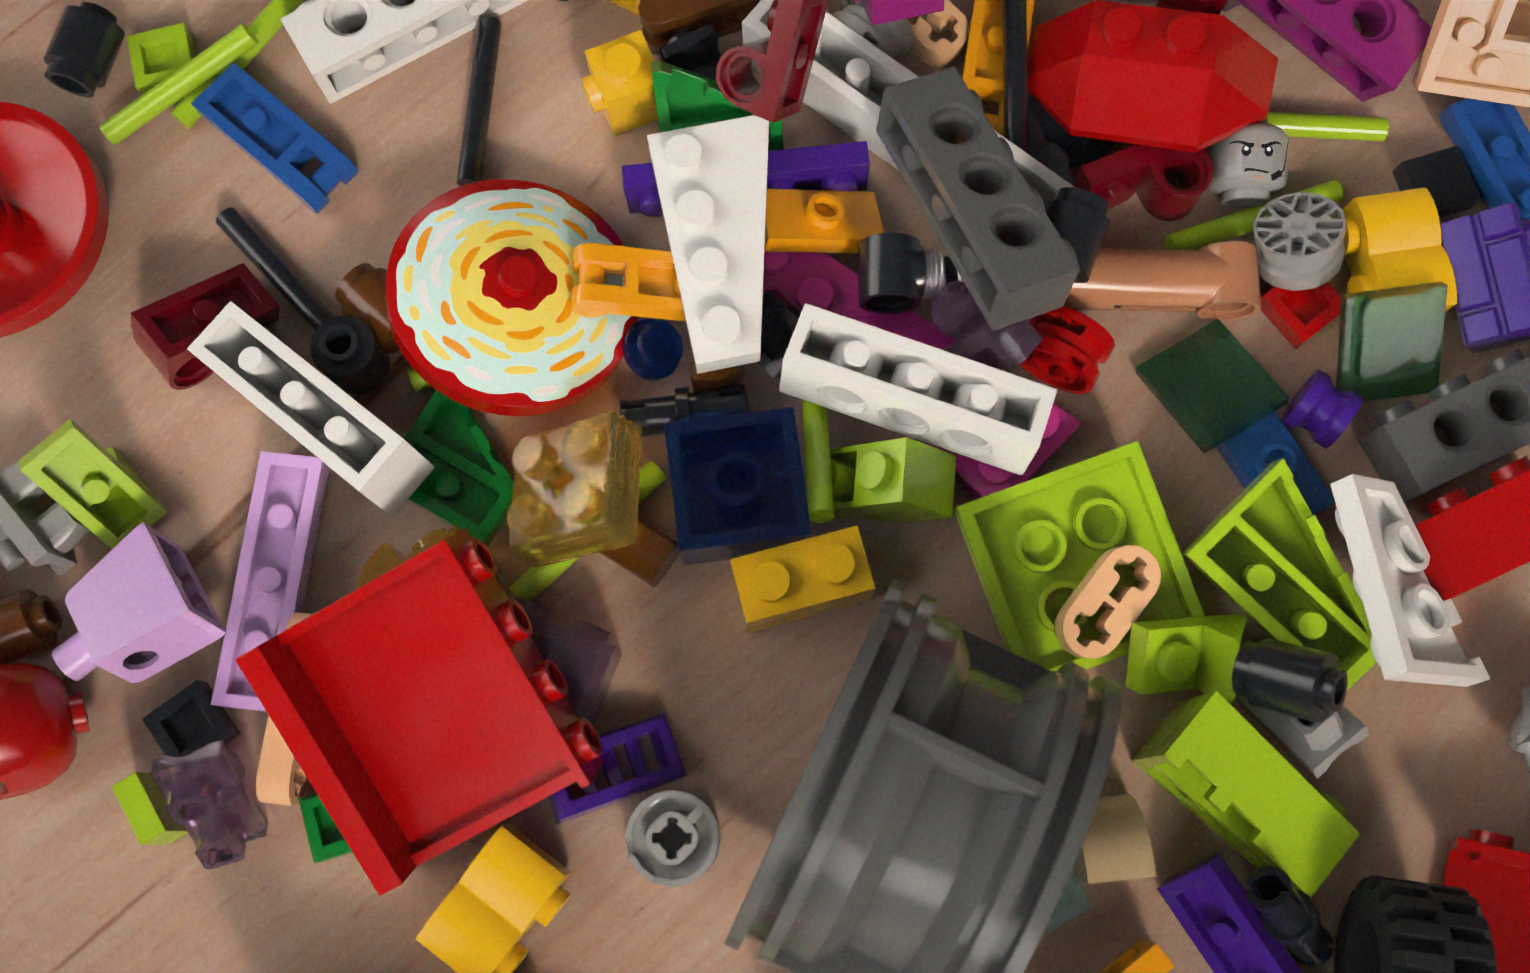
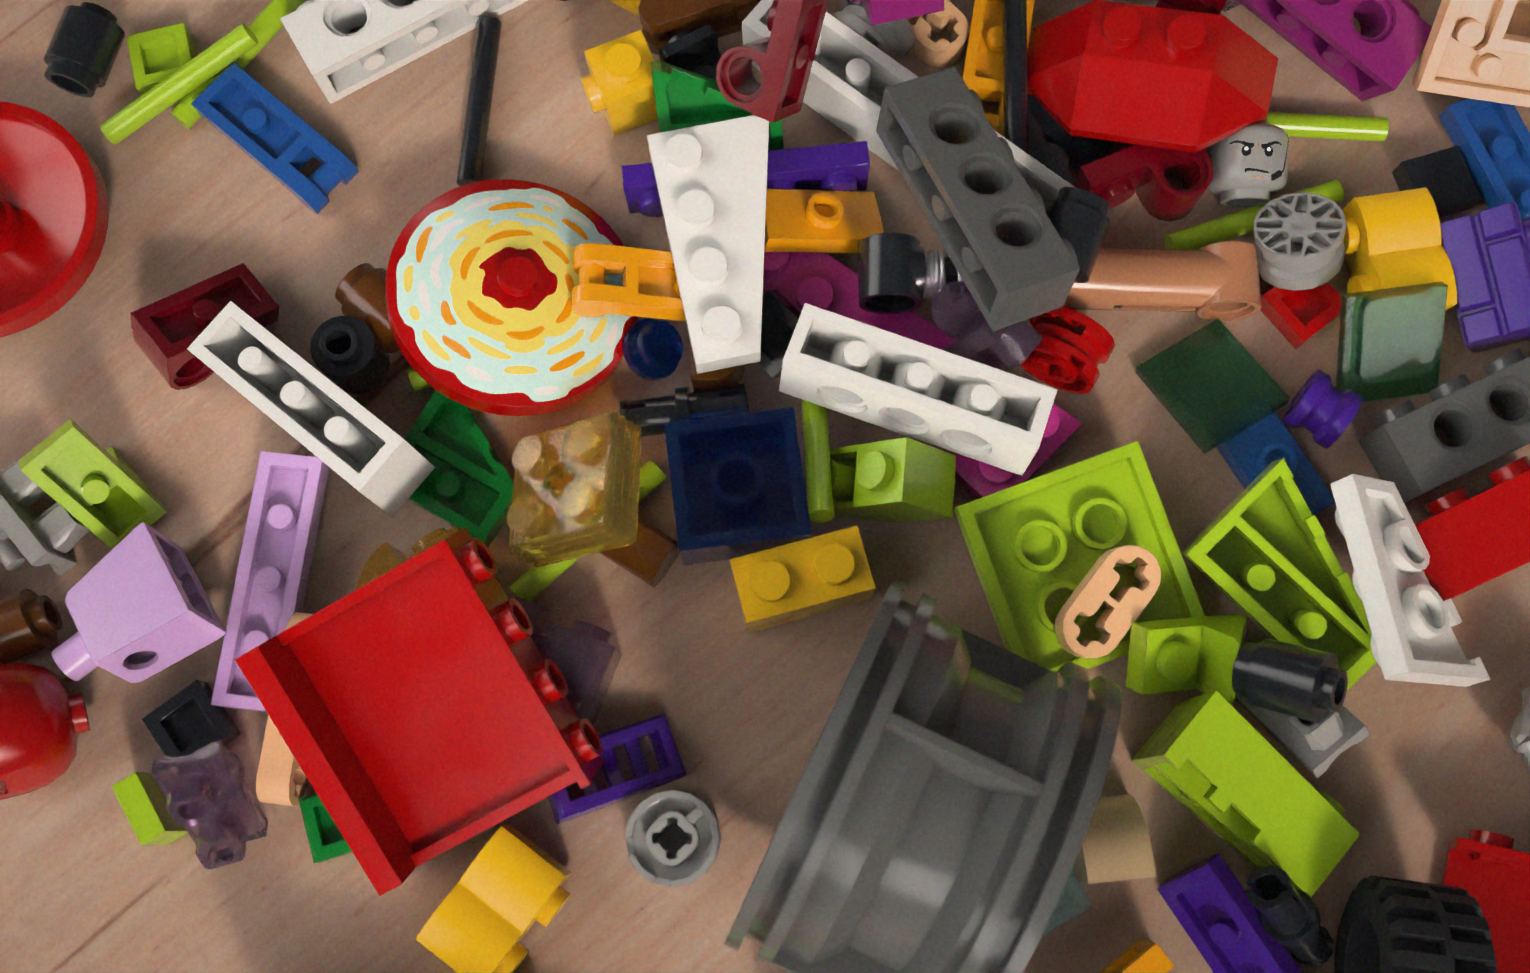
black bar [216,207,335,331] -> none

